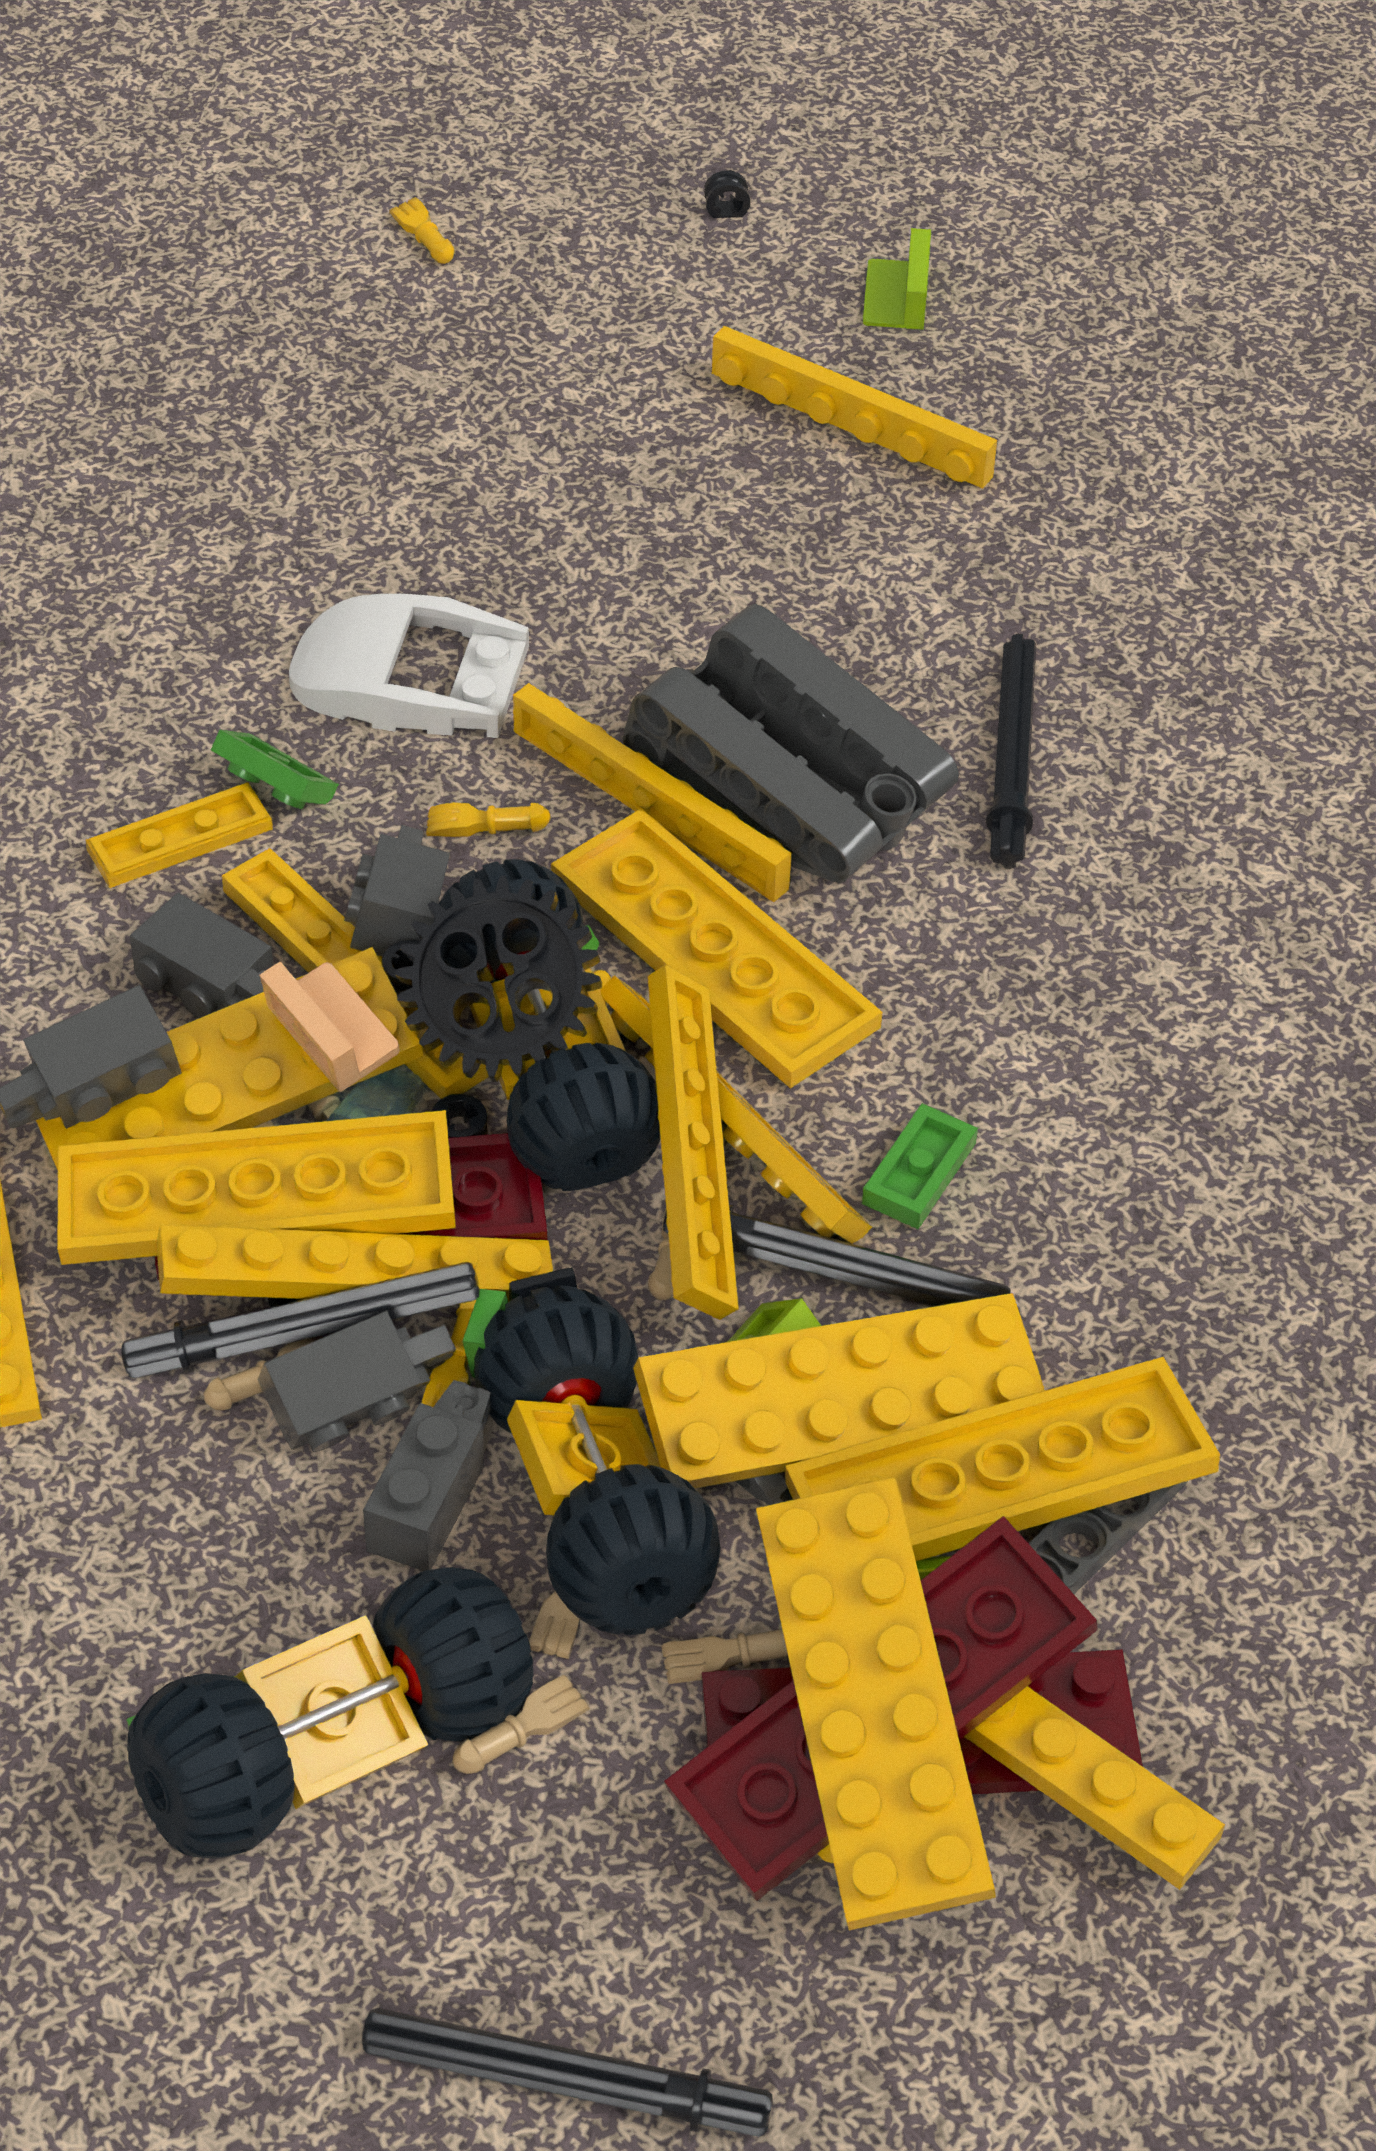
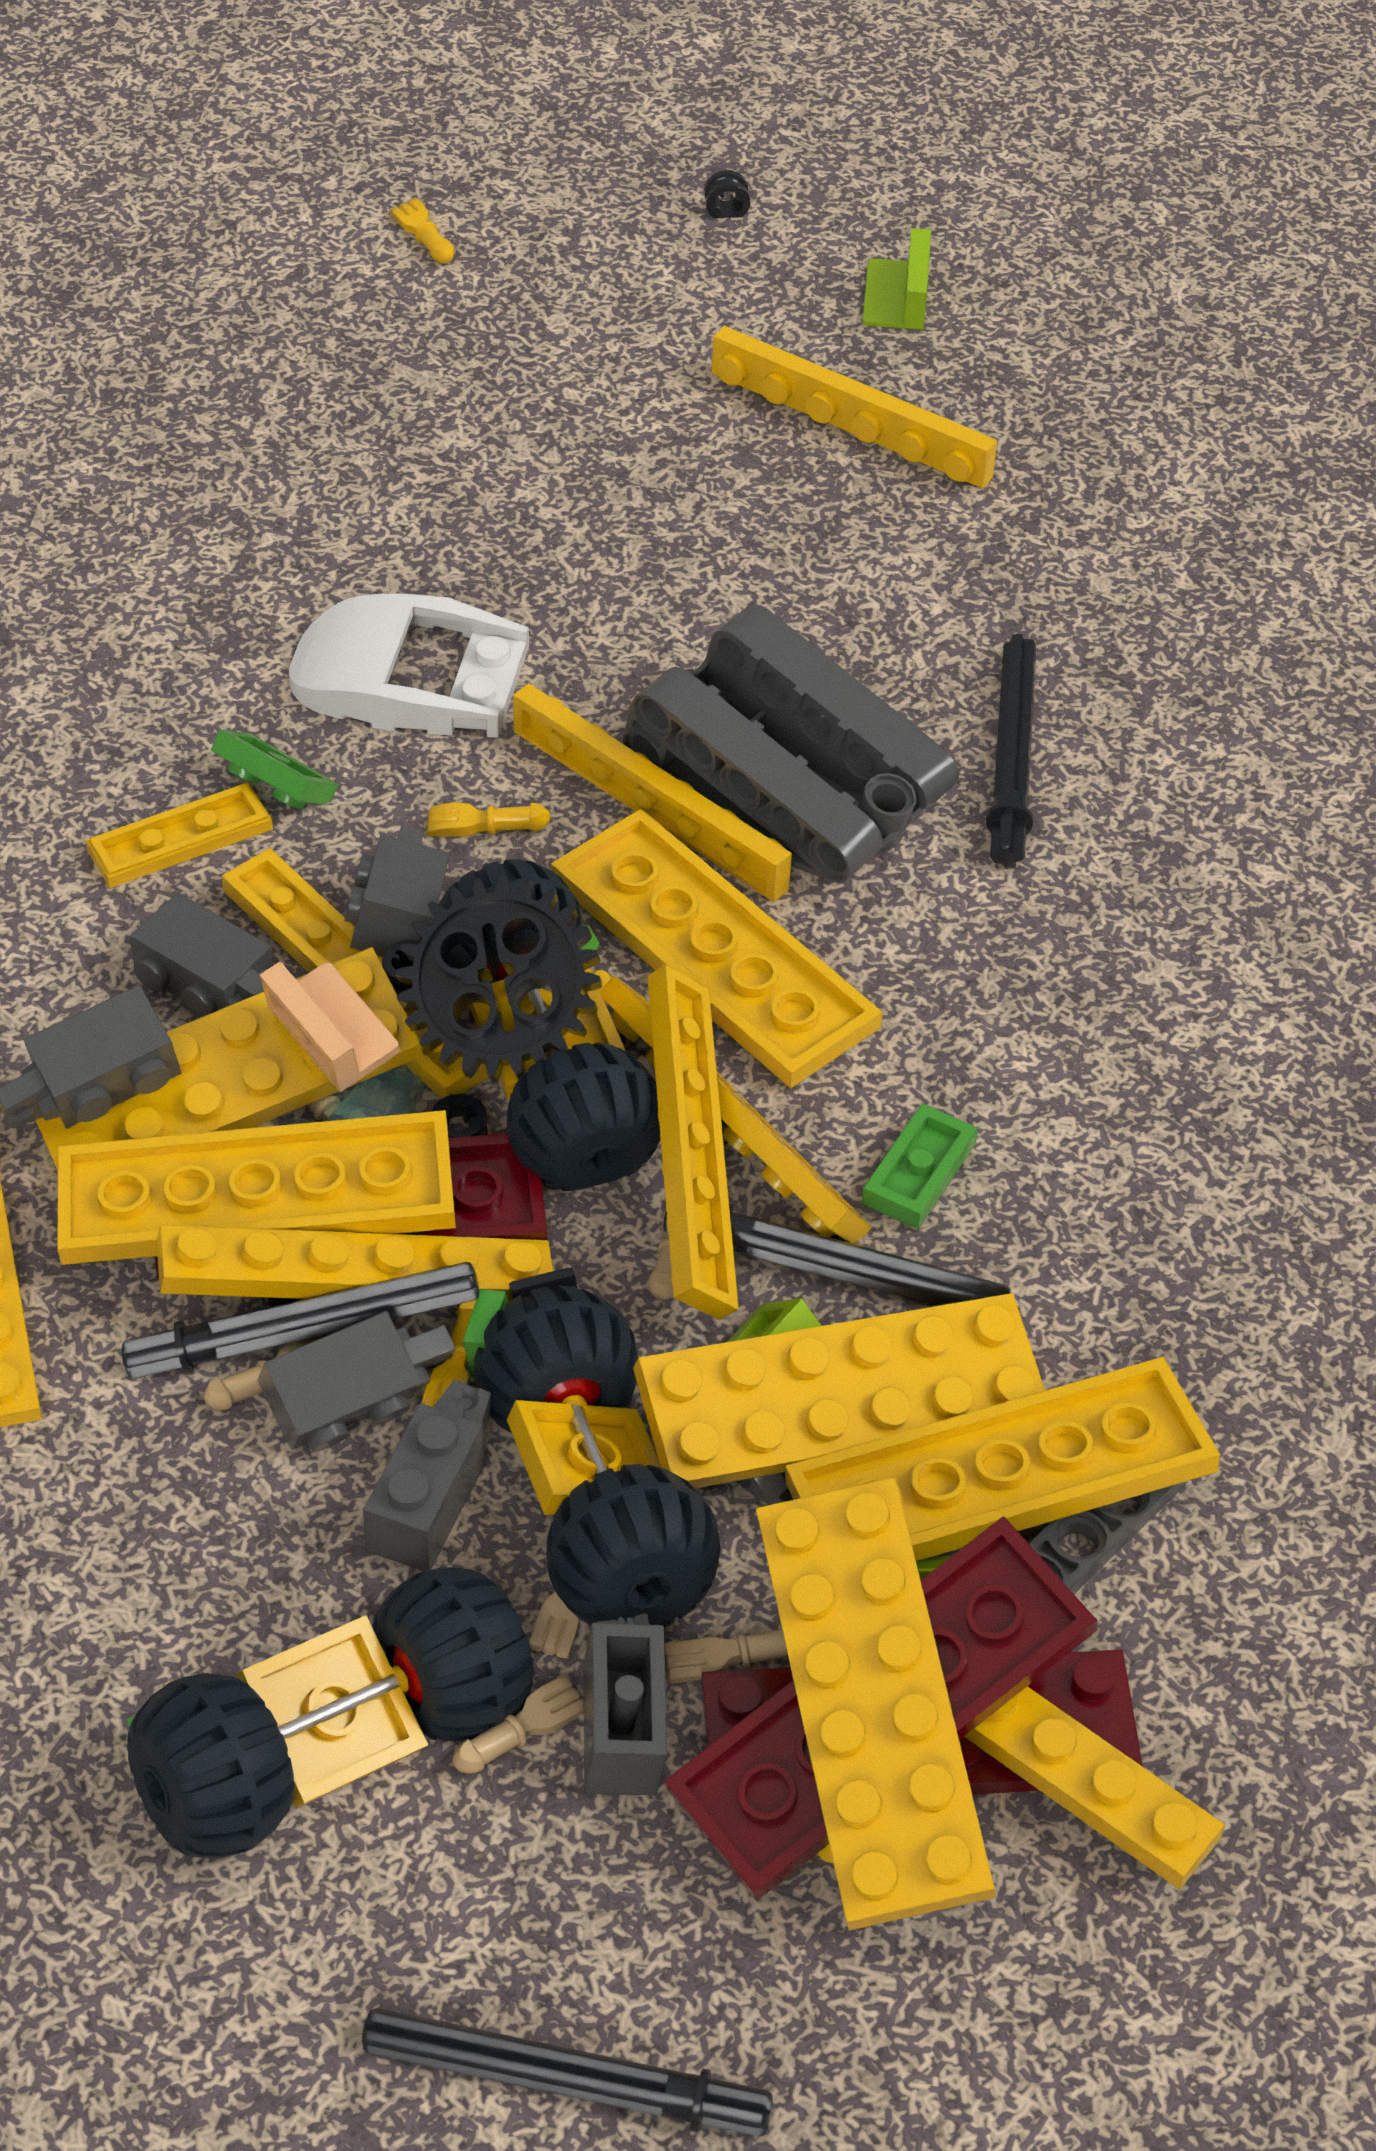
none -> dark grey hinge [583,1613,667,1796]

